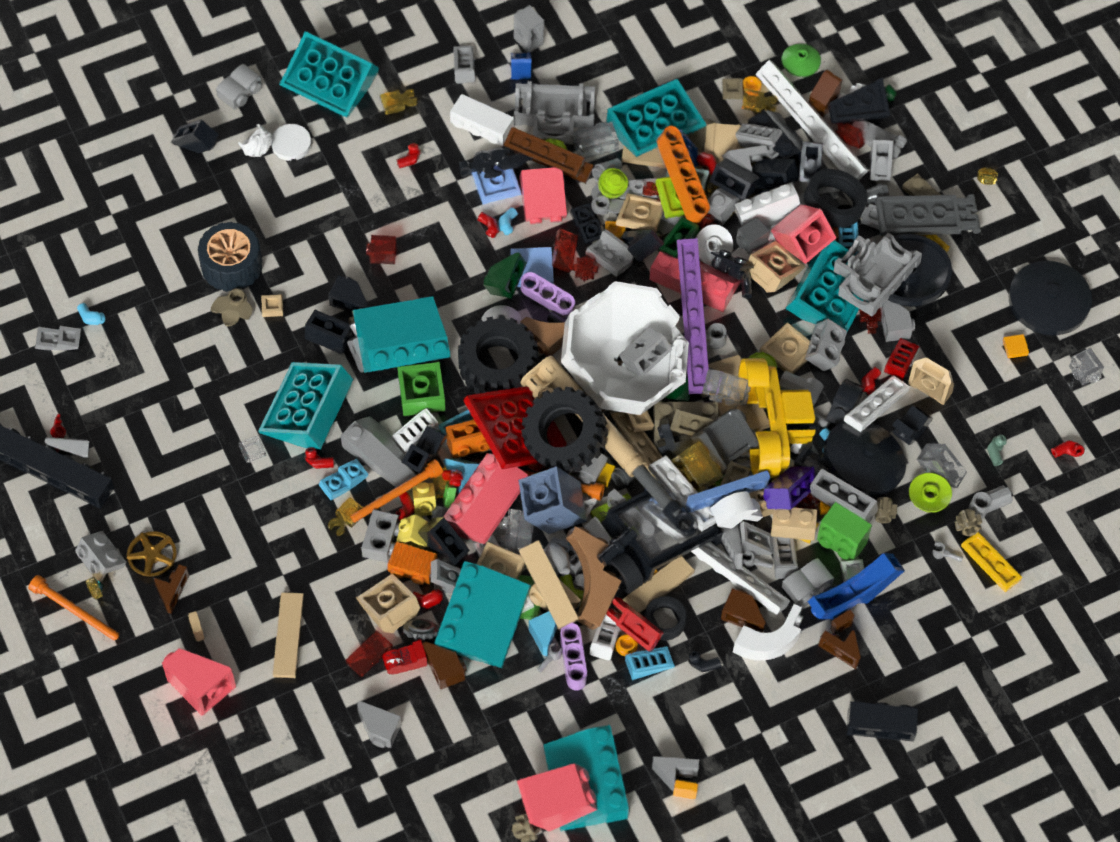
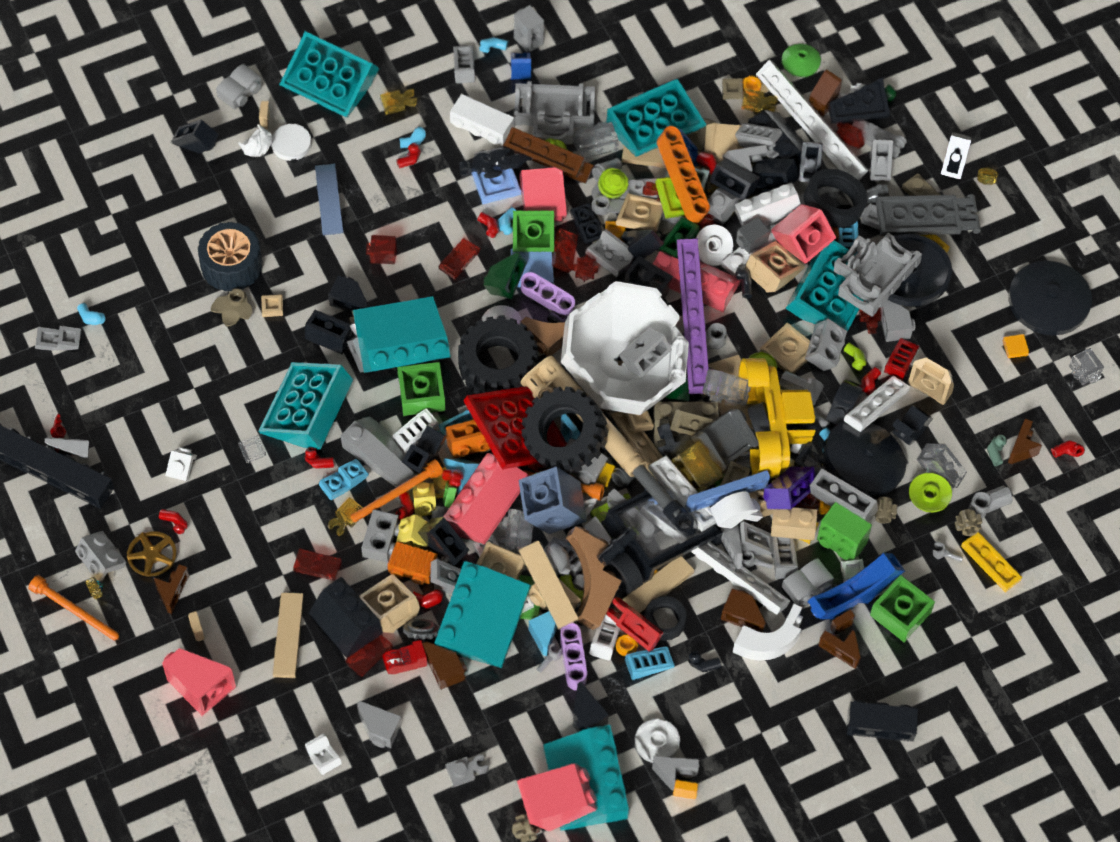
black hinge [711,249,754,280] -> none
none -> red arm [159,509,188,534]
none -> white bracket [166,447,197,481]
none -> tan tile [259,101,270,129]
none -> clear red plate [293,549,342,581]
none -> white bracket [305,734,342,775]
none -> black slope [309,576,383,658]
none -> sand blue slope [315,164,343,235]
none -> medium azure arm [400,127,426,148]
none -> clear red plate [439,238,480,280]
none -> light grey plate [445,755,488,787]
none -> medium azure arm [479,37,508,53]
none -> bright green slope [513,211,554,252]
none -> medium azure slope [561,414,581,443]
none -> black slope [572,682,609,732]
none -> black window [625,256,673,300]
none -> white tile [635,719,680,763]
none -> black tyre [748,402,770,433]
none -> lime arm [844,342,867,371]
none -> bright green brick [870,575,935,642]
none -> slope [941,132,972,179]
none -> reddish brown slope [1008,419,1042,464]

